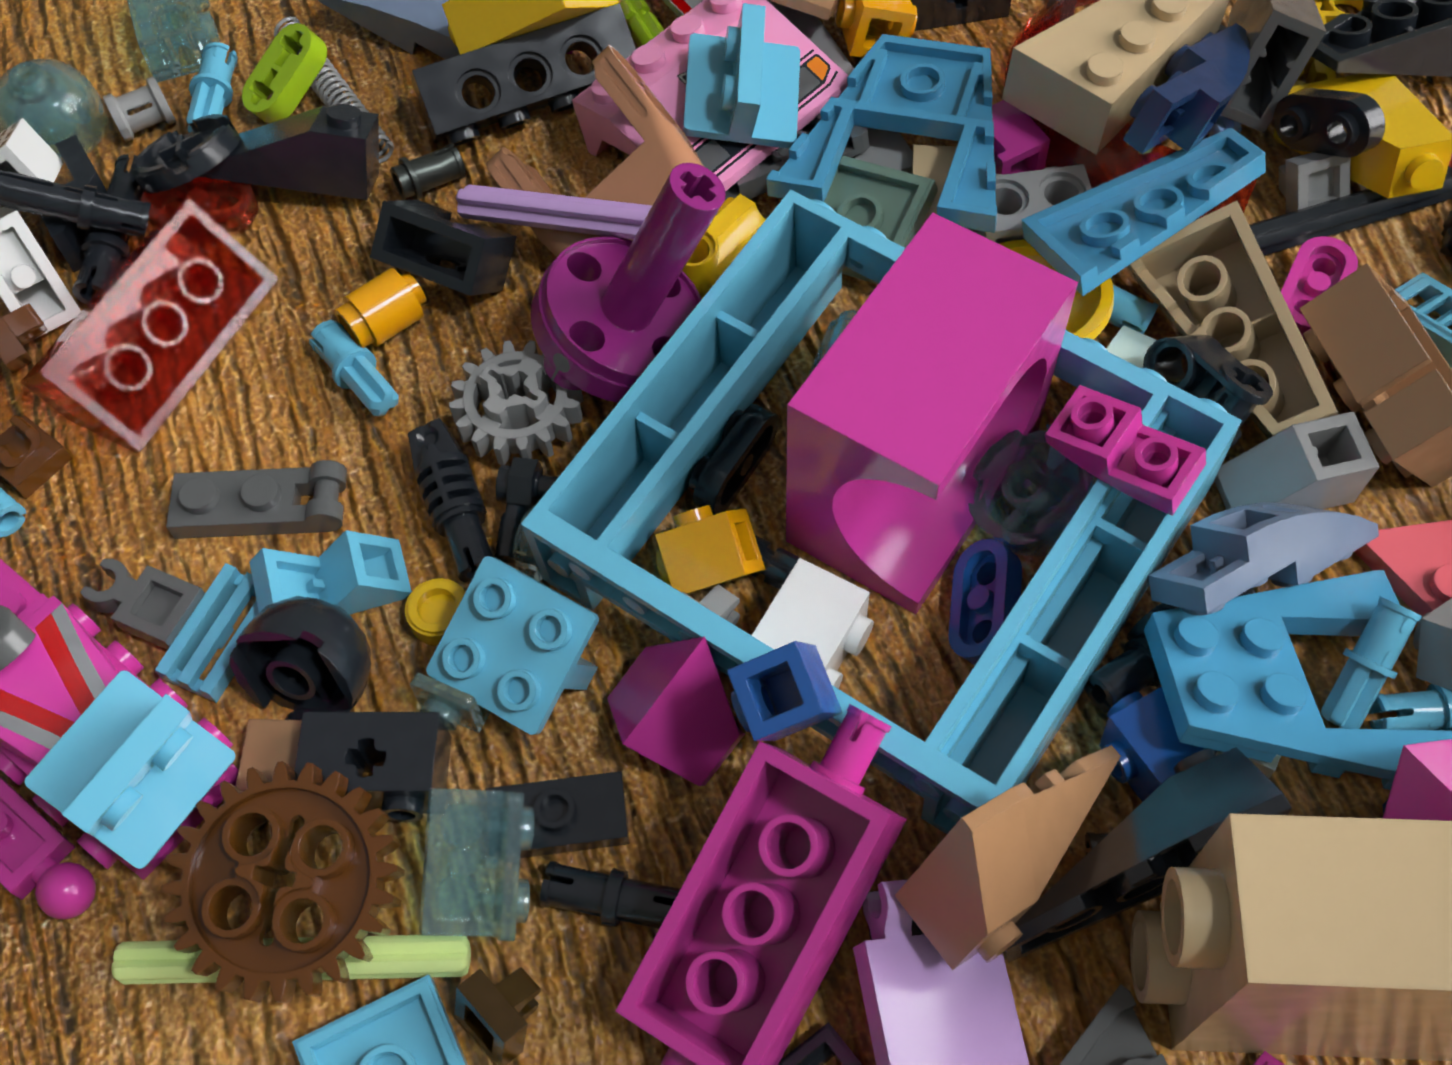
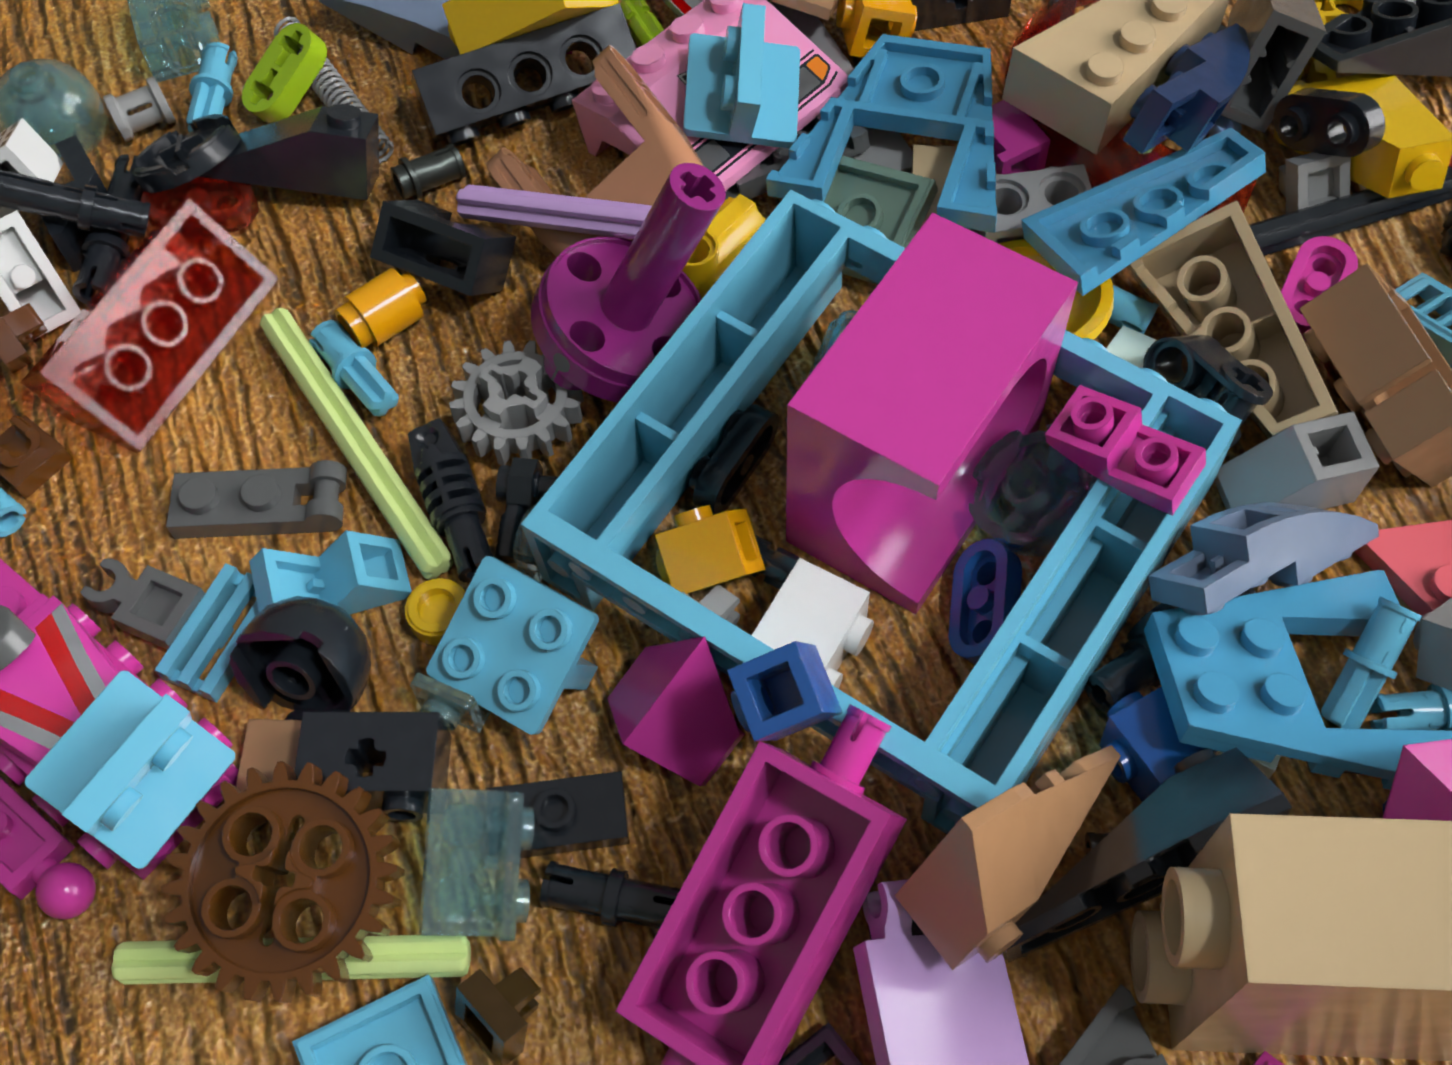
none -> yellowish green axle [260,308,453,580]

